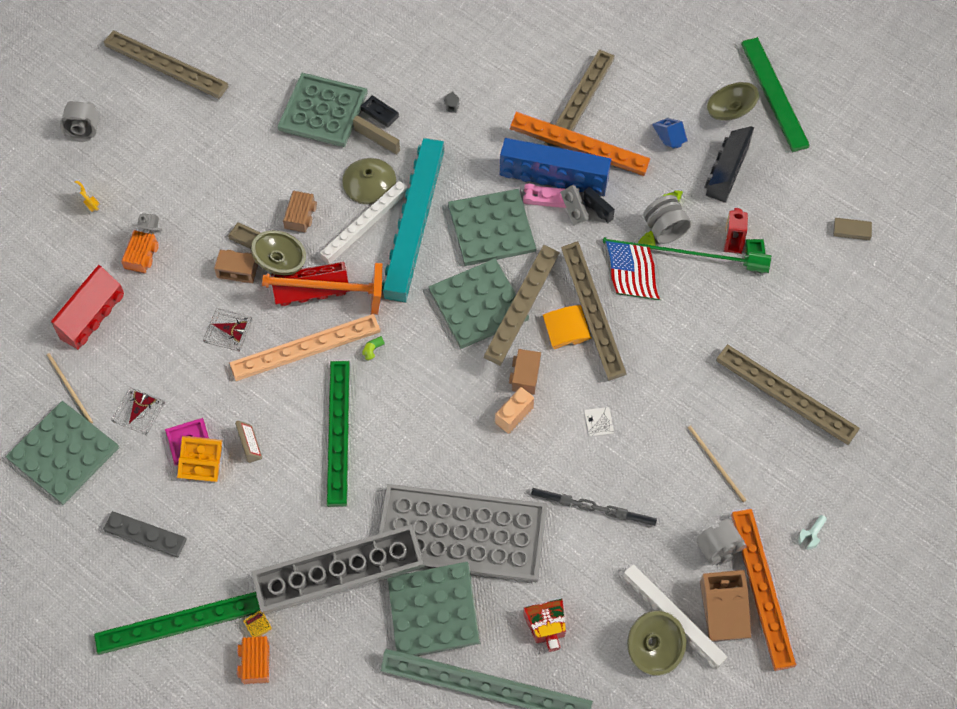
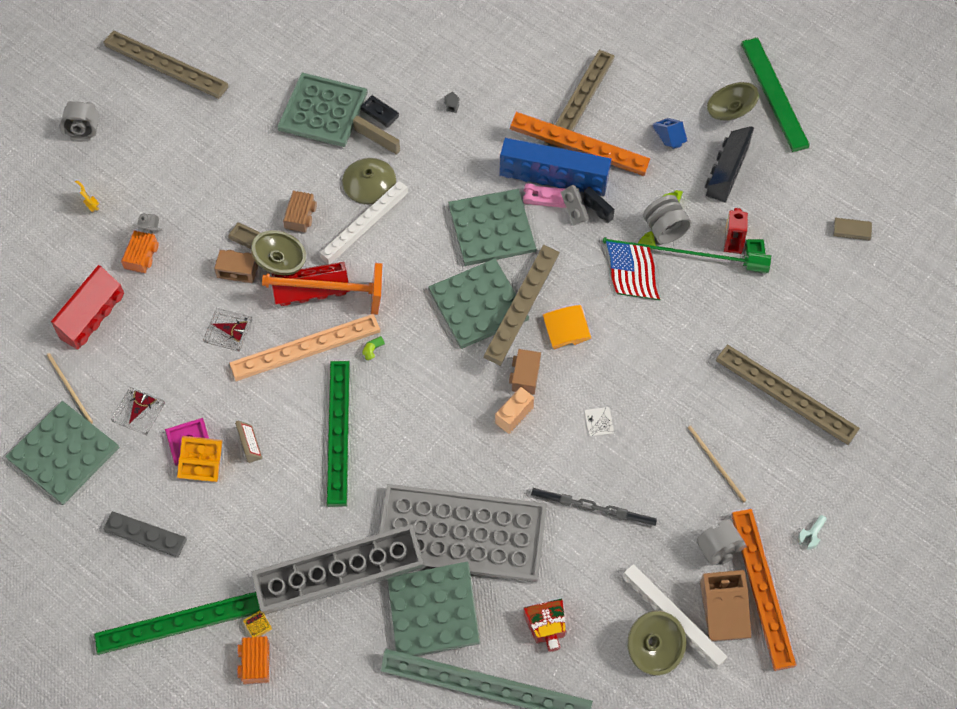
teal brick [381,138,445,303] -> none
dark tan plate [561,241,627,381] -> none

